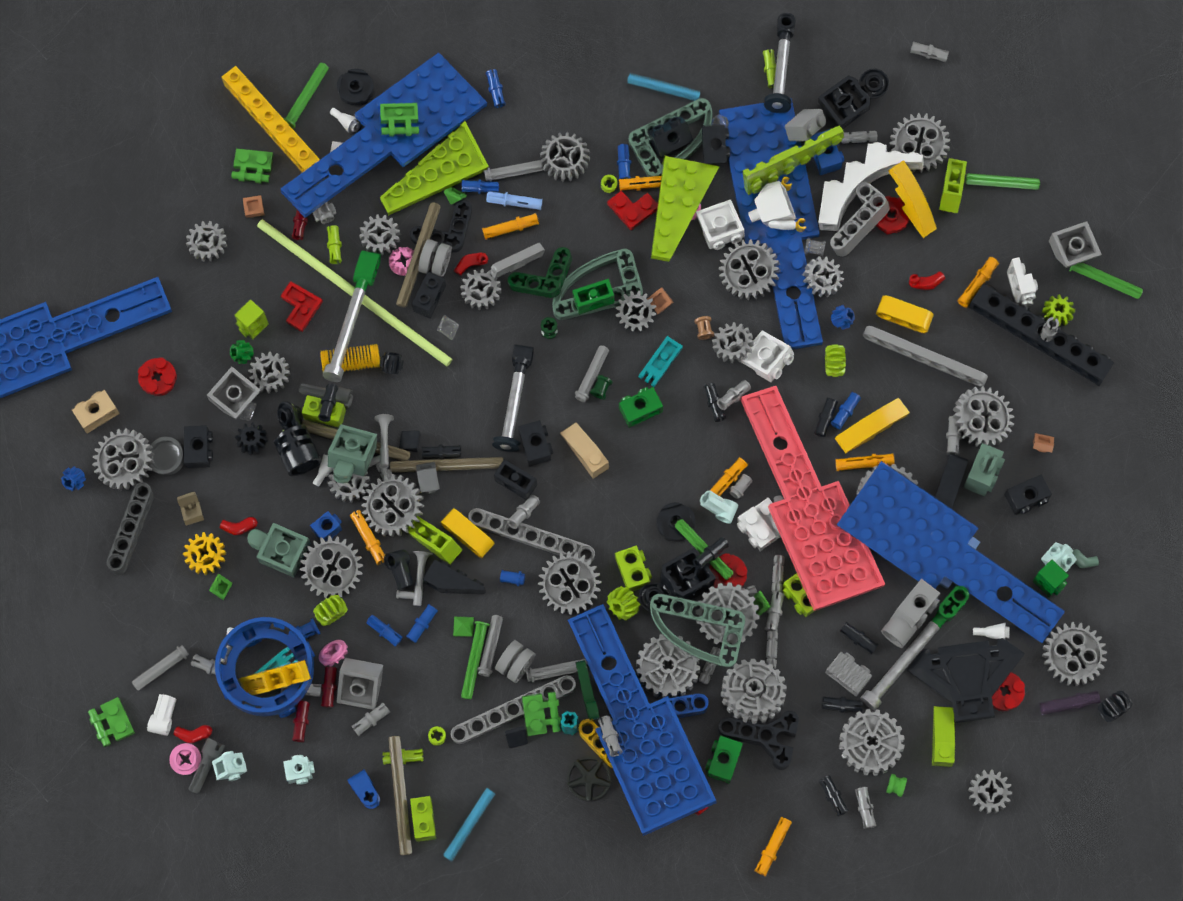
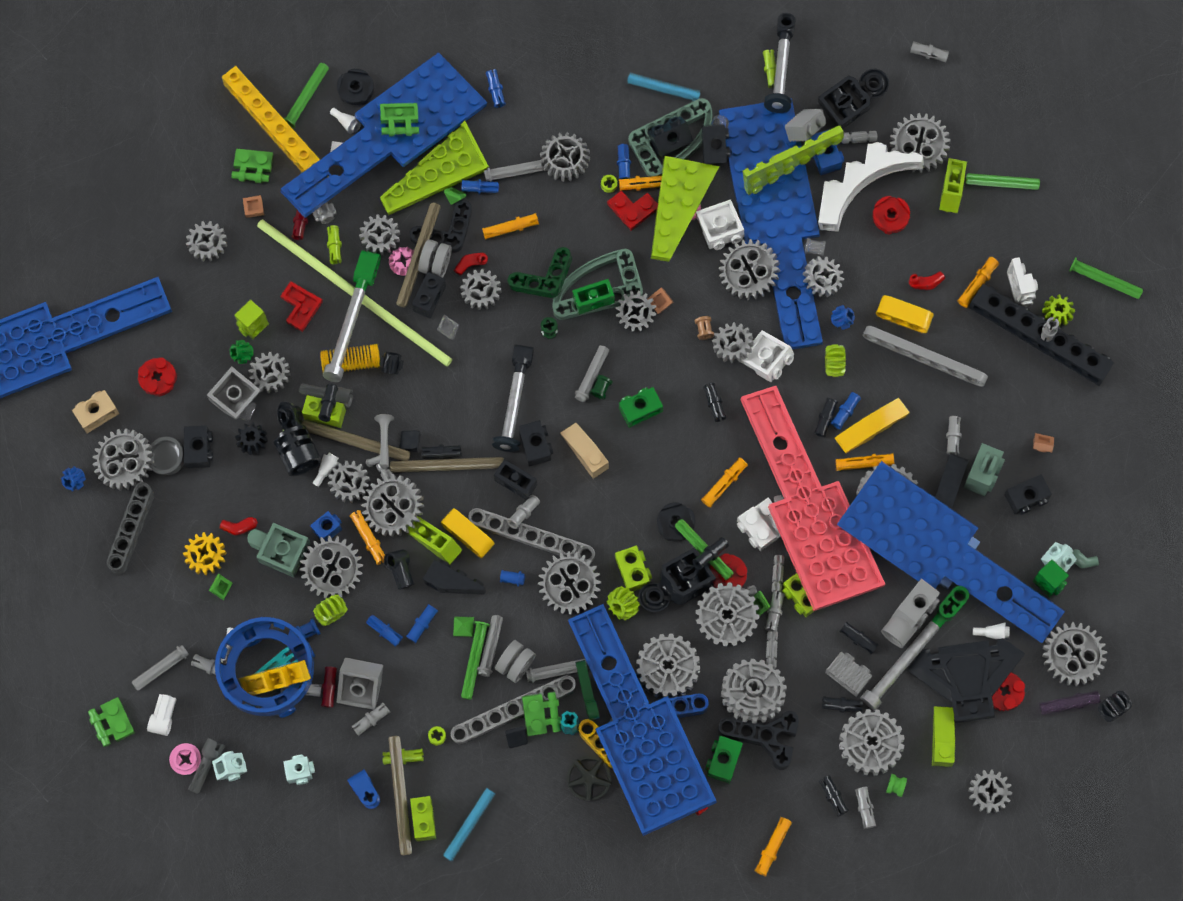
red arm [173,725,212,743] -> none
dark tan bracket [177,492,204,526] -> none
dark red pin [292,701,310,743] -> none
bright pink gear [319,640,348,667] -> none
sand green brick [328,424,377,484] -> none
light grey piece [396,551,433,606] -> none
dark grey brick [416,462,440,494] -> none
light blue axle [486,191,543,210] -> none
light grey piece [490,242,545,279] -> none
light grey pin [598,716,622,757] -> none
teal hinge [638,336,683,387] -> none
sand green beam [650,594,745,667] -> none
light grey axle [699,647,721,684] -> none
light aqua piece [700,491,739,524] -> none
light grey pin [717,380,751,410] -> none
light grey pin [729,474,753,499] -> none
white torso [748,177,806,232] -> none
light grey beam [830,182,890,257] -> none
yellow slope [888,160,937,238] -> none
light grey gear [952,386,1014,447] -> none
light grey slope [1049,221,1102,268] -> none

